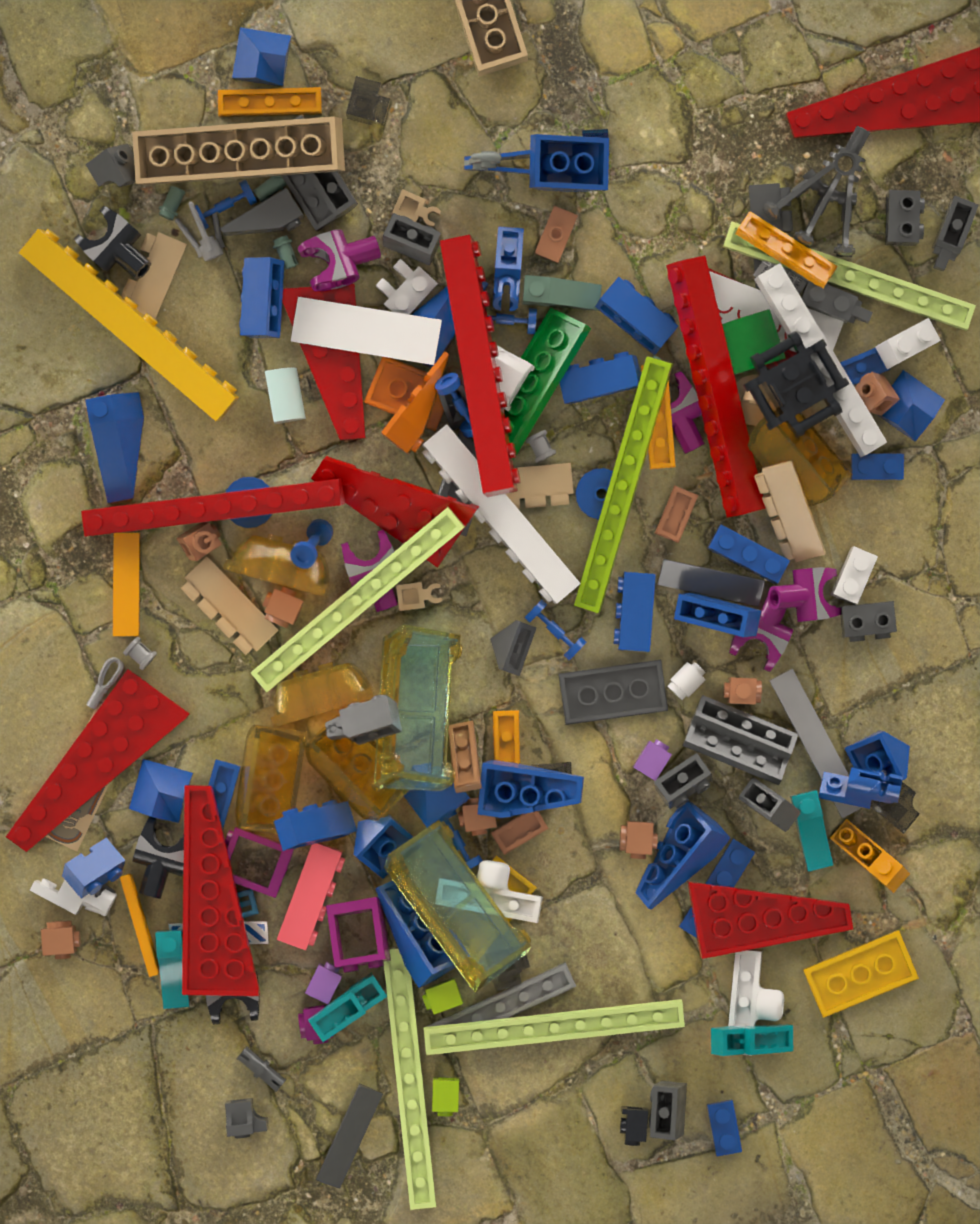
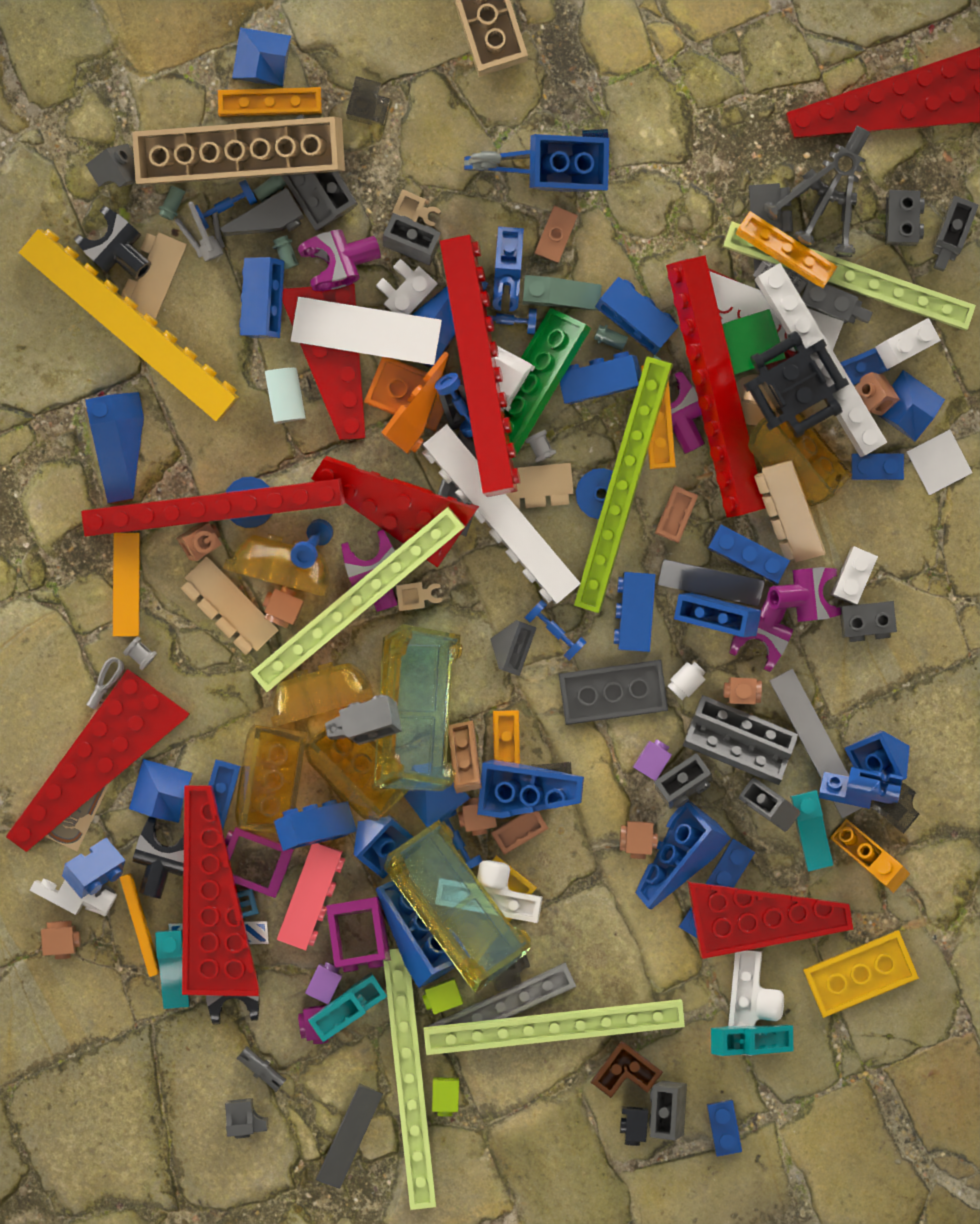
none -> reddish brown brick [590,1040,663,1098]
none -> sand green pin [594,324,628,352]
none -> white sticker [907,430,972,495]

